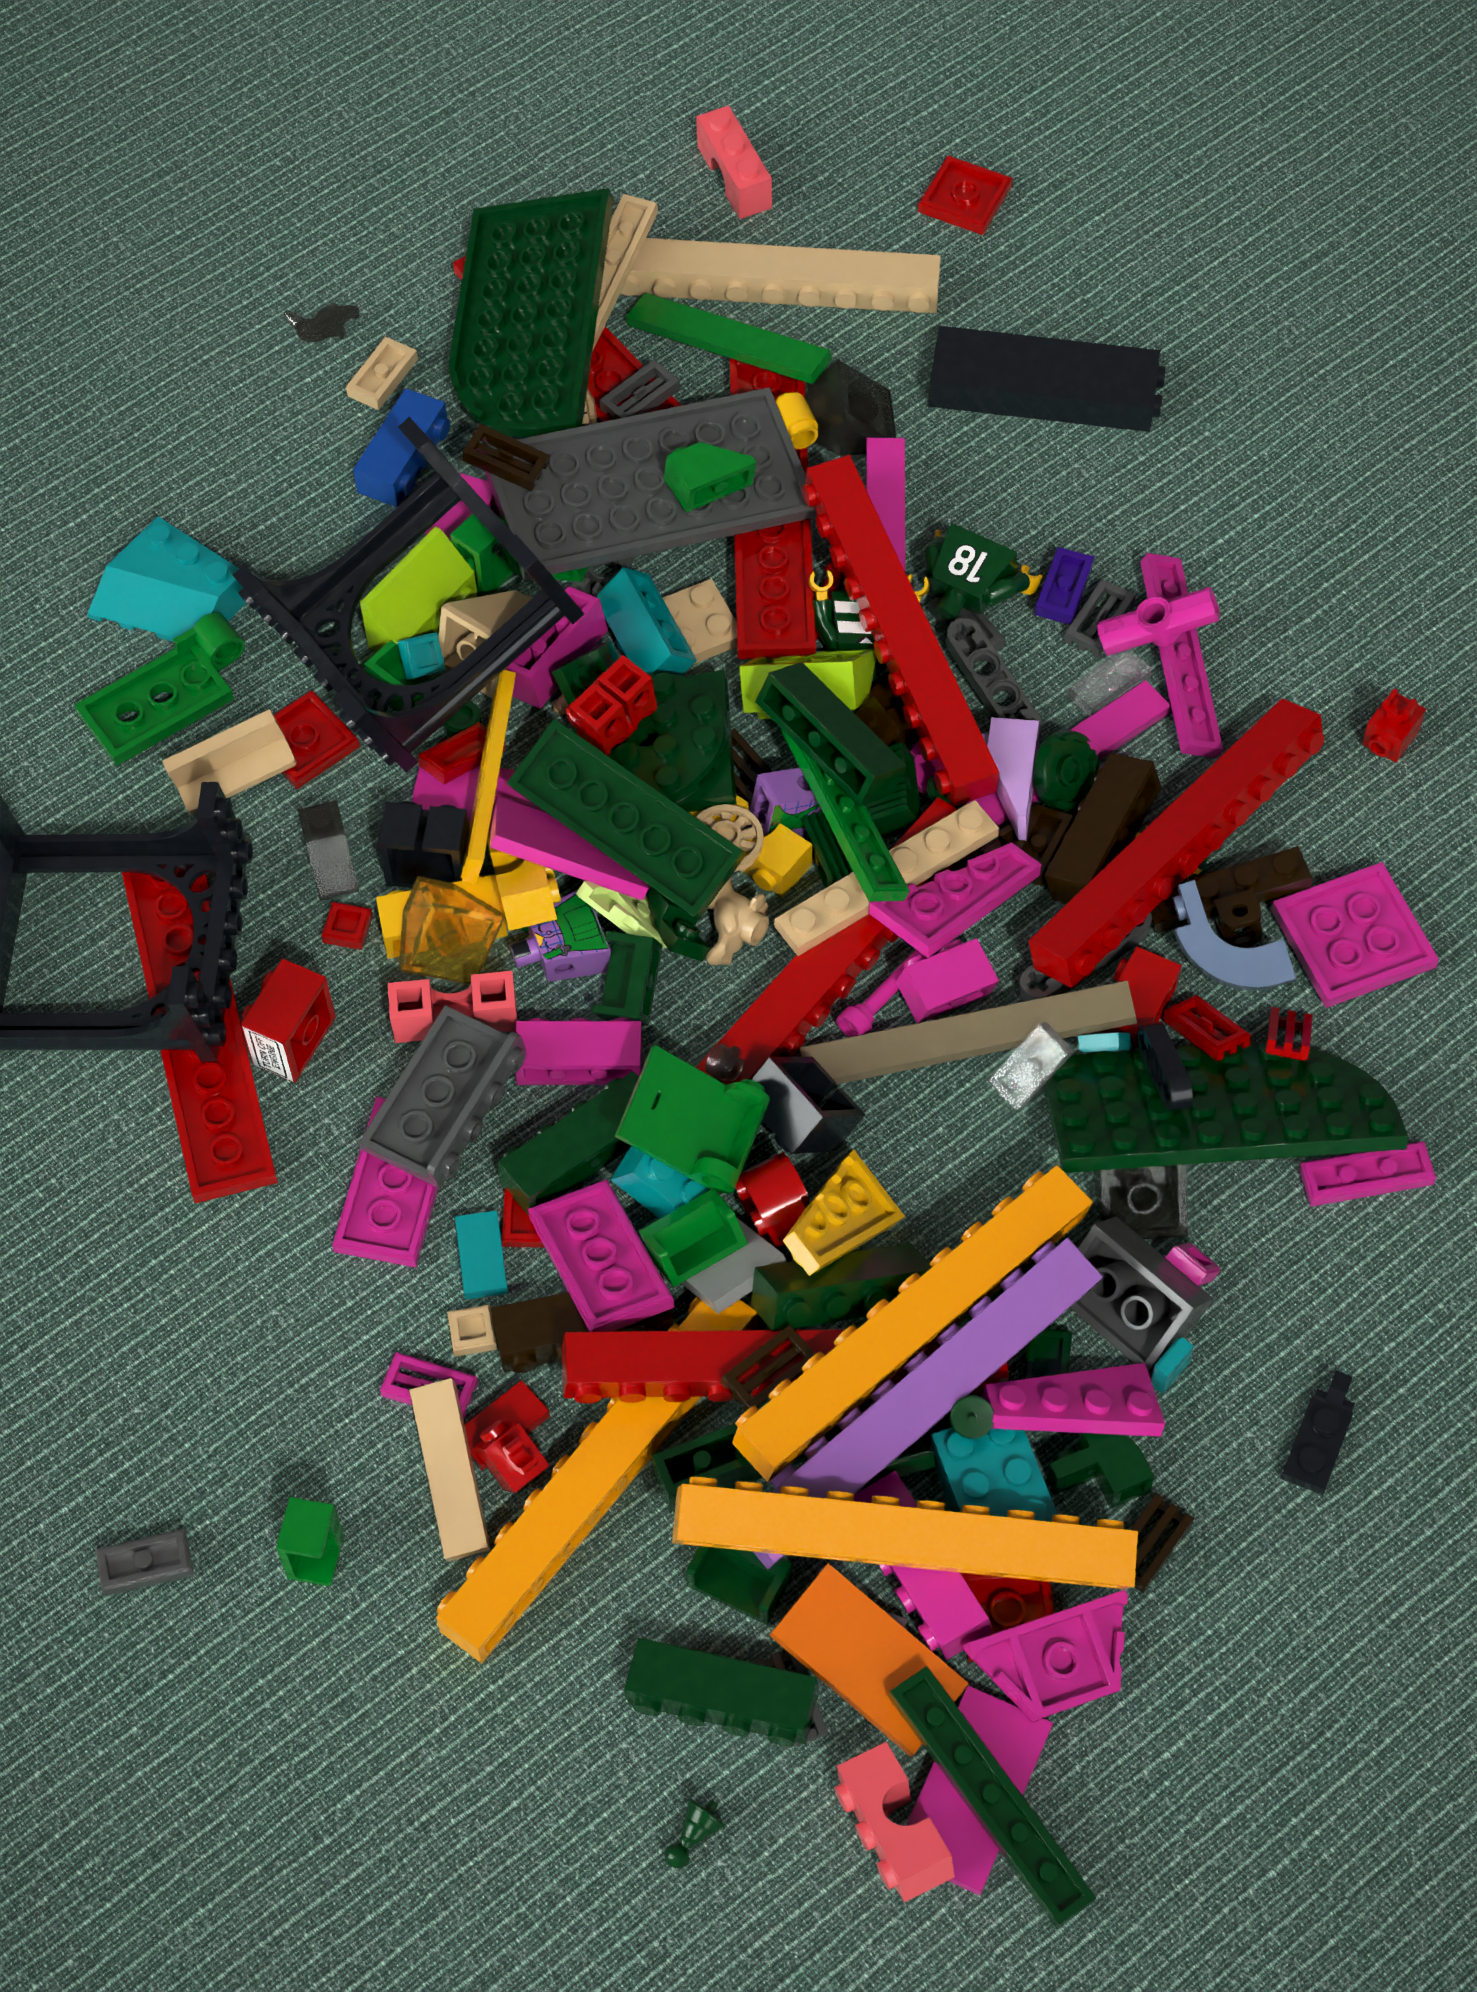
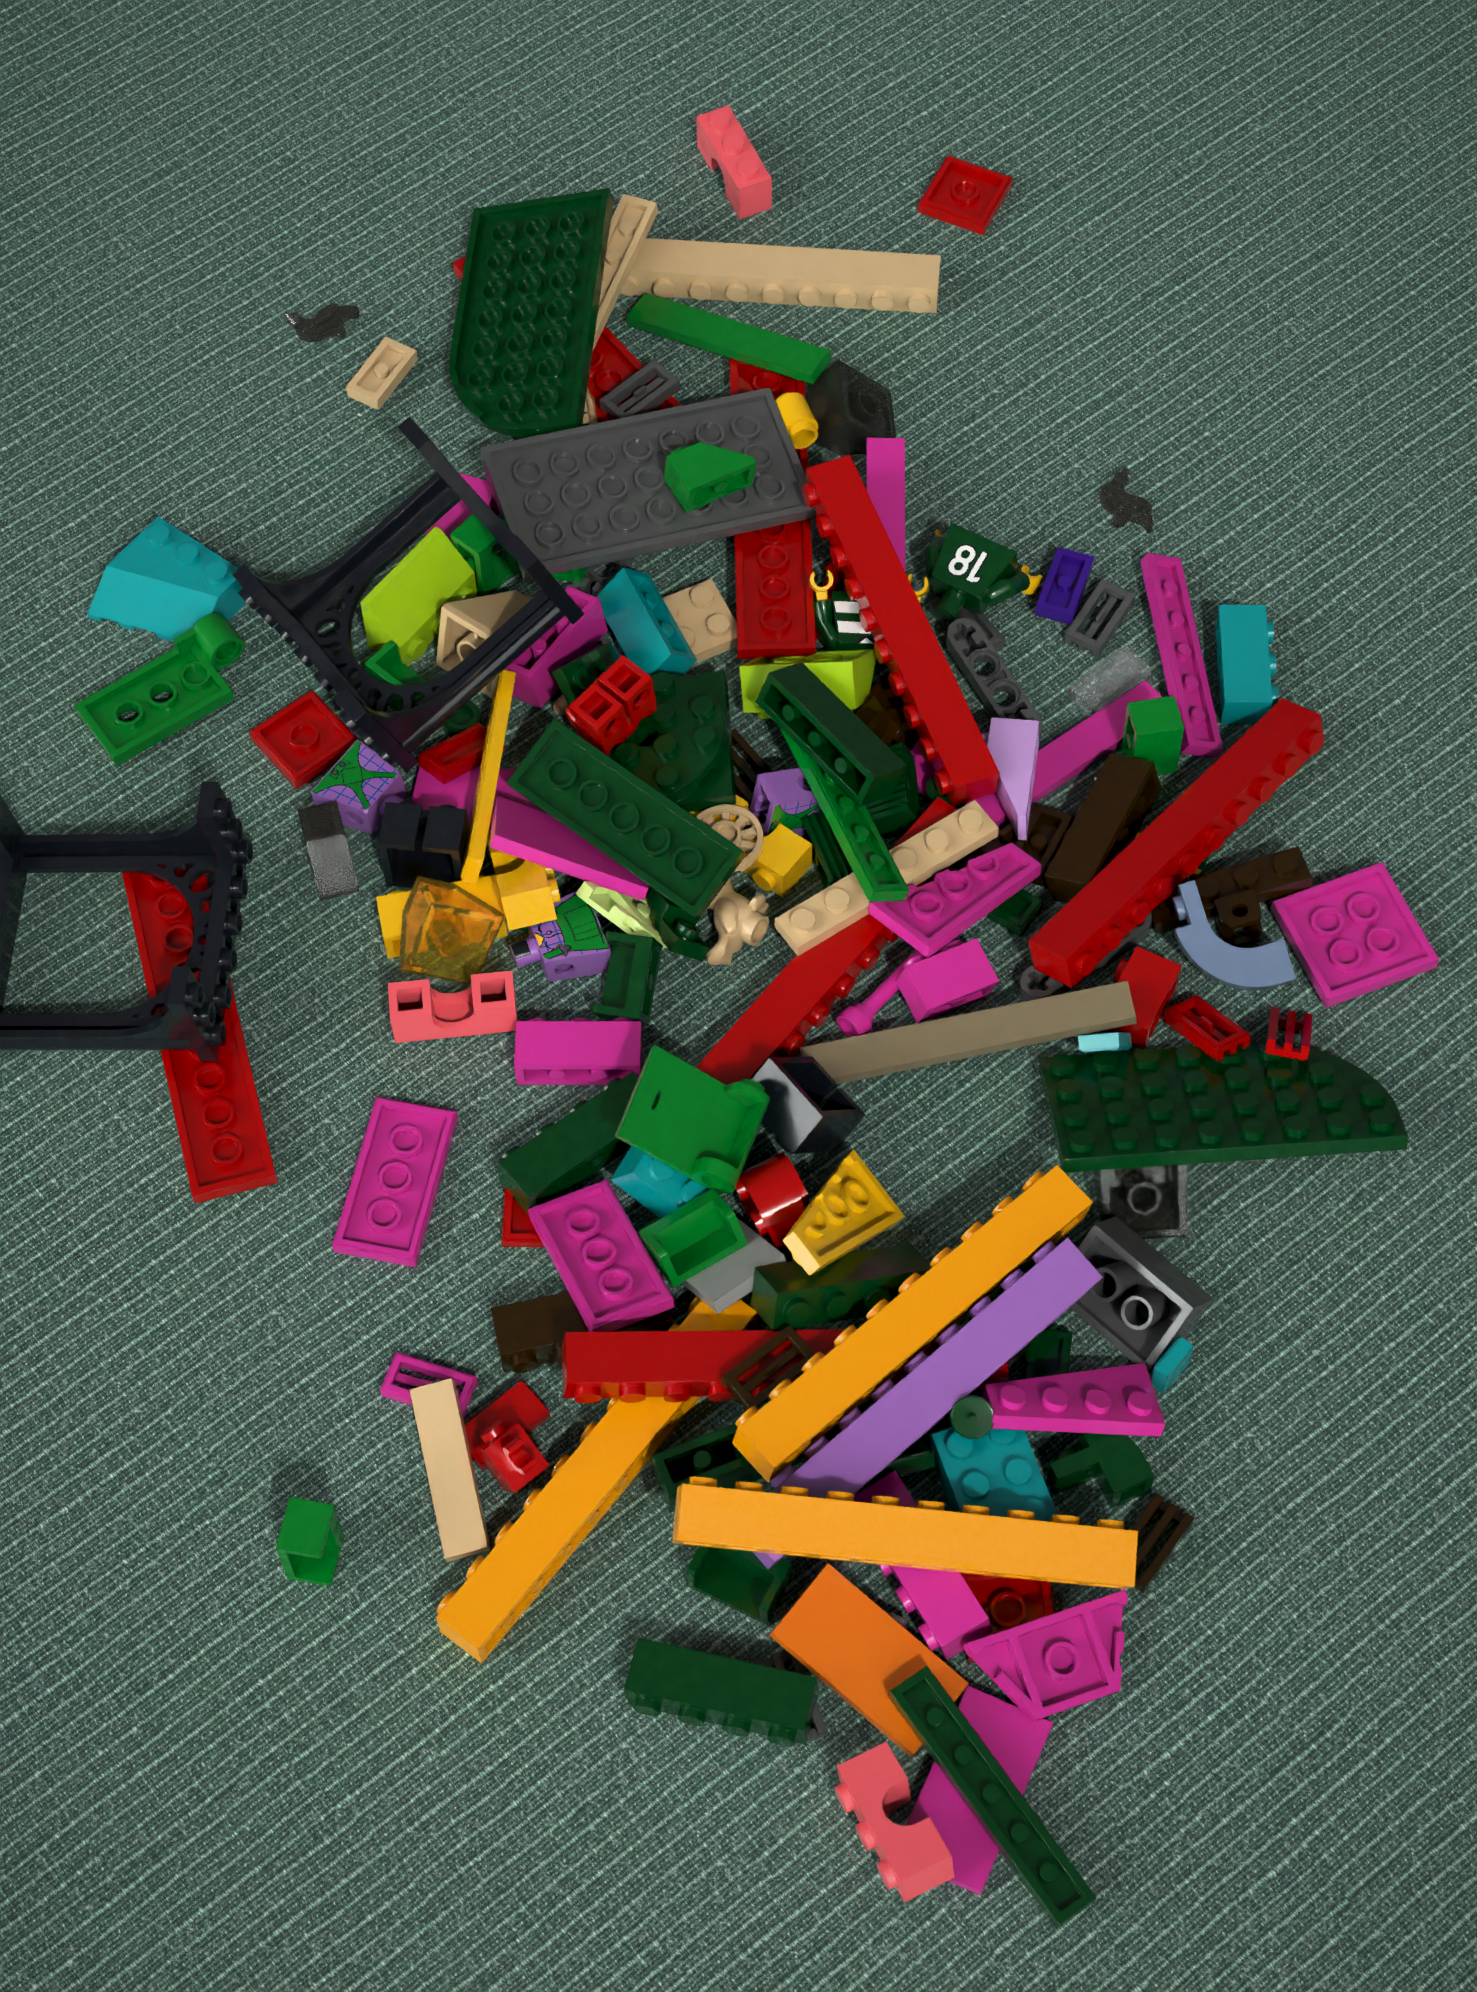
flat silver plate [95,1529,194,1596] -> none
tan panel [162,709,297,815] -> none
red brick [240,958,336,1083] -> none
red tile [321,902,373,950] -> none
blue brick [353,388,450,507] -> none
dark grey bracket [358,1005,526,1189] -> none
teal tile [397,632,446,680] -> none
tan tile [448,1304,498,1357] -> none
teal tile [455,1210,508,1300] -> none
dark brown tile [462,424,550,492] -> none
dark green piece [665,1799,726,1869] -> none
clear smoke plate [705,1044,744,1084] -> none
black brick [928,326,1166,432] -> none
clear plate [988,1021,1074,1111] -> none
dark green tile [1034,730,1099,811] -> none
dark pink piece [1097,586,1221,656] -> none
black beam [1137,1021,1193,1111] -> none
dark pink tile [1165,1243,1221,1286] -> none
black hinge [1281,1370,1355,1495] -> none
dark pink tile [1299,1141,1436,1207] -> none
red brick [1362,688,1426,763] -> none
none -> medium lavender torso [311,740,407,834]
none -> dark green tile [987,889,1044,937]
none -> clear smoke piece [1099,468,1153,533]
none -> green panel [1121,696,1184,775]
none -> teal brick [1215,605,1279,724]

